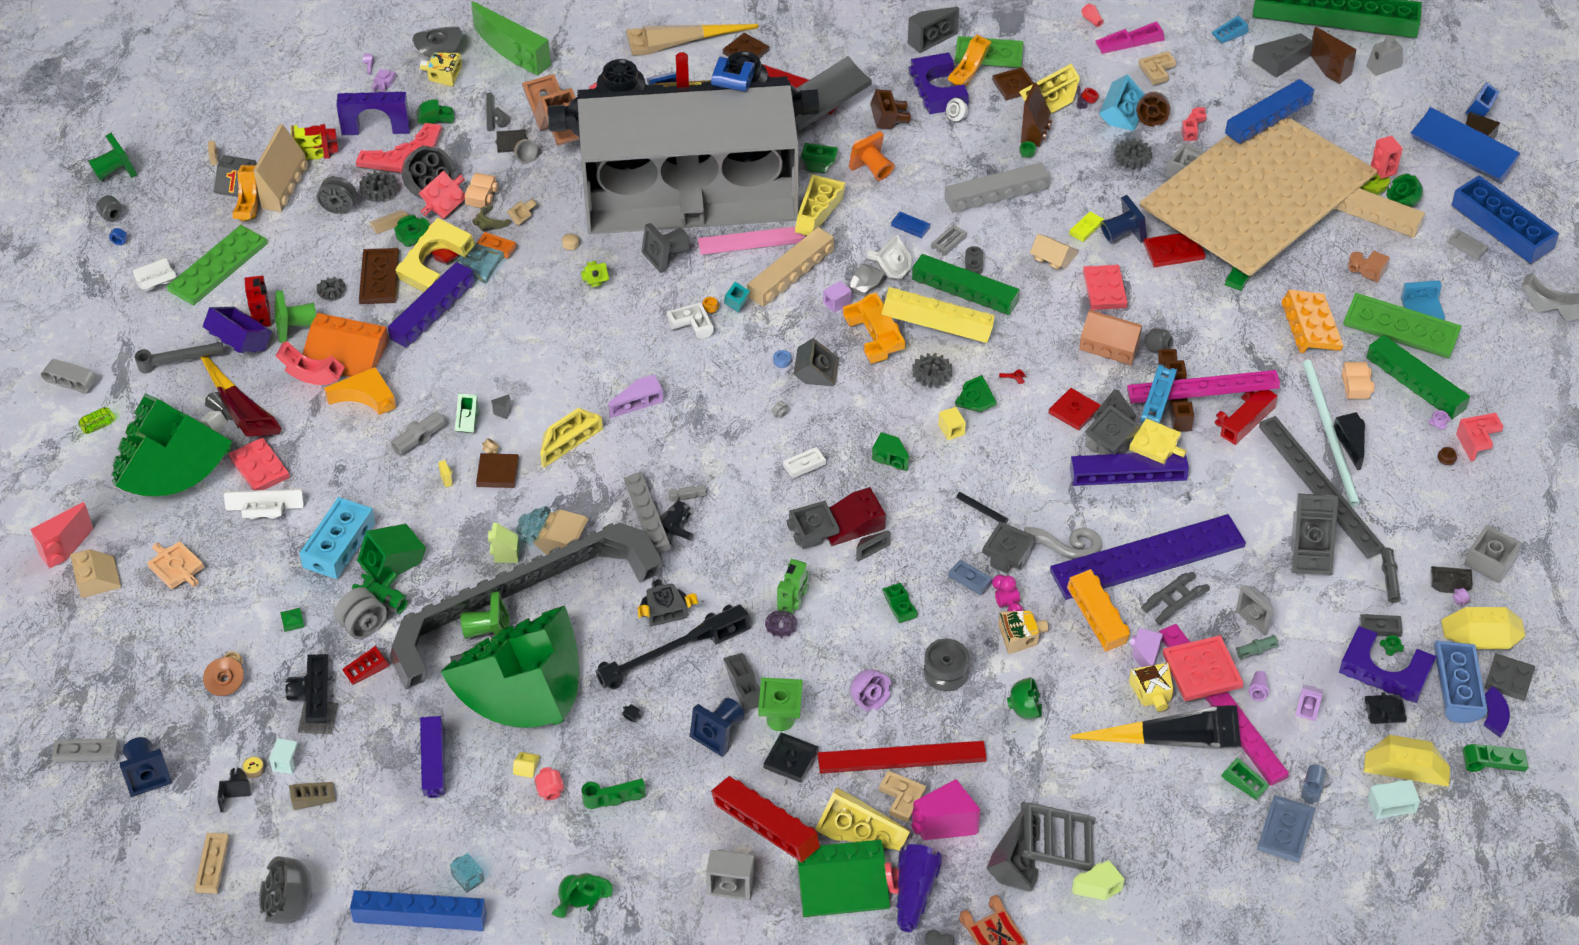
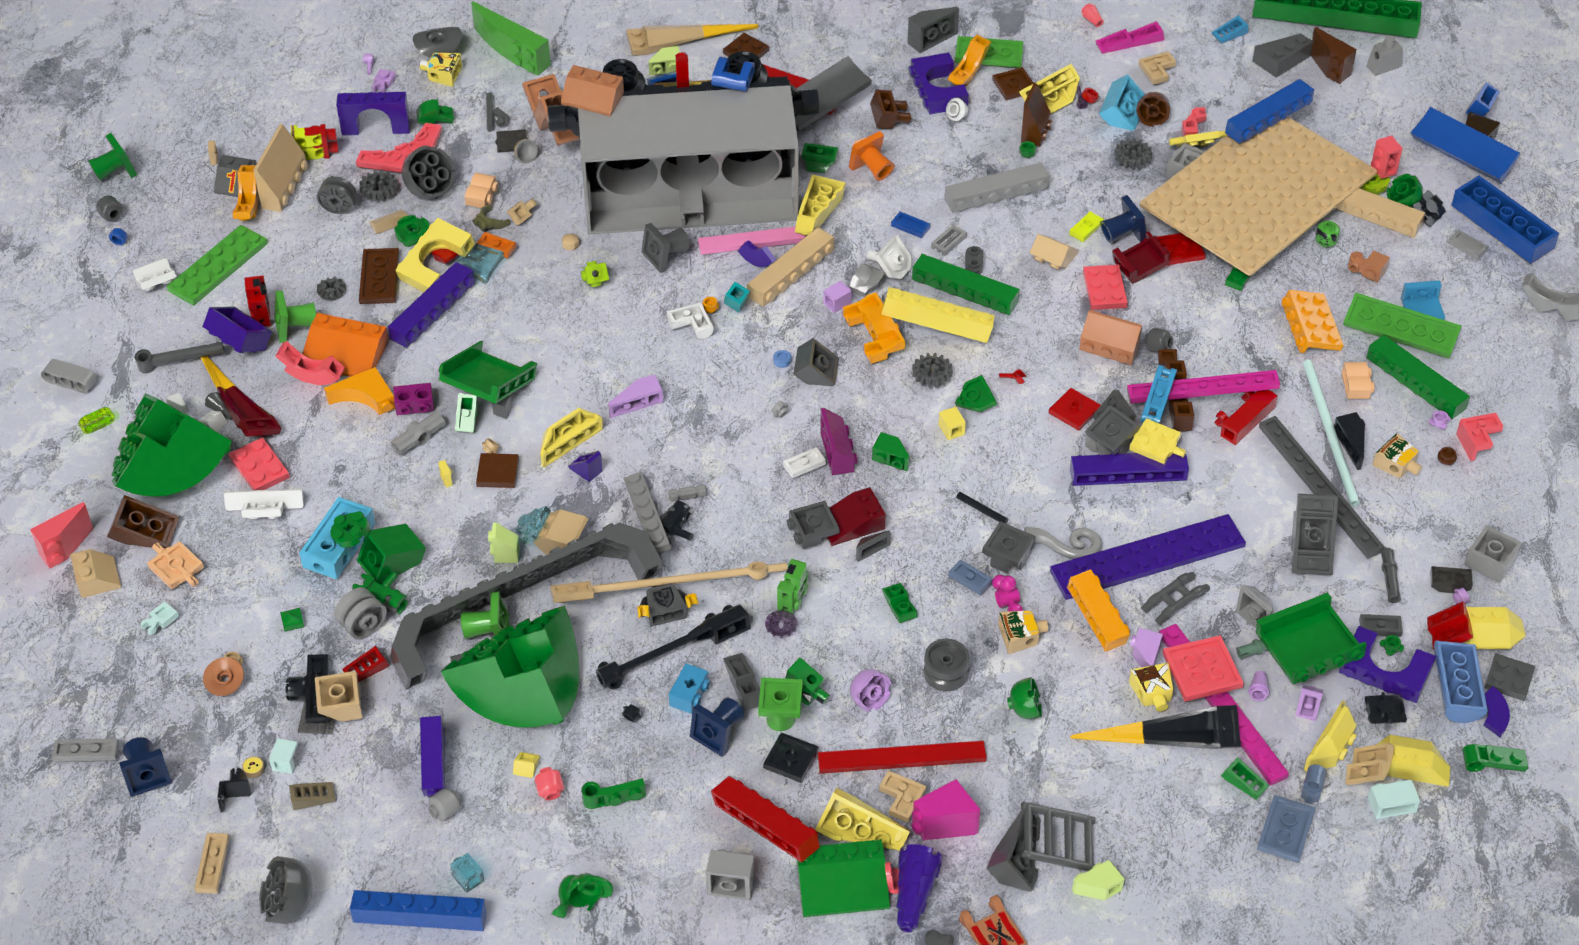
coral plate [418,171,465,220] -> none
none -> reddish brown slope [107,495,180,549]
none -> light aqua plate [141,602,179,635]
none -> white slope [166,393,188,415]
none -> tan slope [315,671,363,722]
none -> green plate [330,511,370,548]
none -> magenta brick [393,382,434,415]
none -> light grey head [428,789,460,820]
none -> green panel [439,340,537,404]
none -> tan bar [550,561,788,603]
none -> nougat slope [561,65,624,116]
none -> dark purple slope [568,451,603,482]
none -> yellowish green slope [648,46,680,76]
none -> dark azure brick [669,664,710,714]
none -> dark purple tile [738,240,776,267]
none -> green torso [785,657,830,705]
none -> magenta slope [820,408,857,475]
none -> dark red panel [1112,231,1169,284]
none -> light yellow plate [1169,131,1227,147]
none -> green panel [1255,592,1367,685]
none -> light yellow wedge [1304,700,1357,772]
none -> bright green head [1315,221,1340,247]
none -> tan slope [1345,743,1394,785]
none -> torso [1372,433,1423,478]
none -> black piece [1412,190,1446,227]
none -> red slope [1427,601,1473,649]

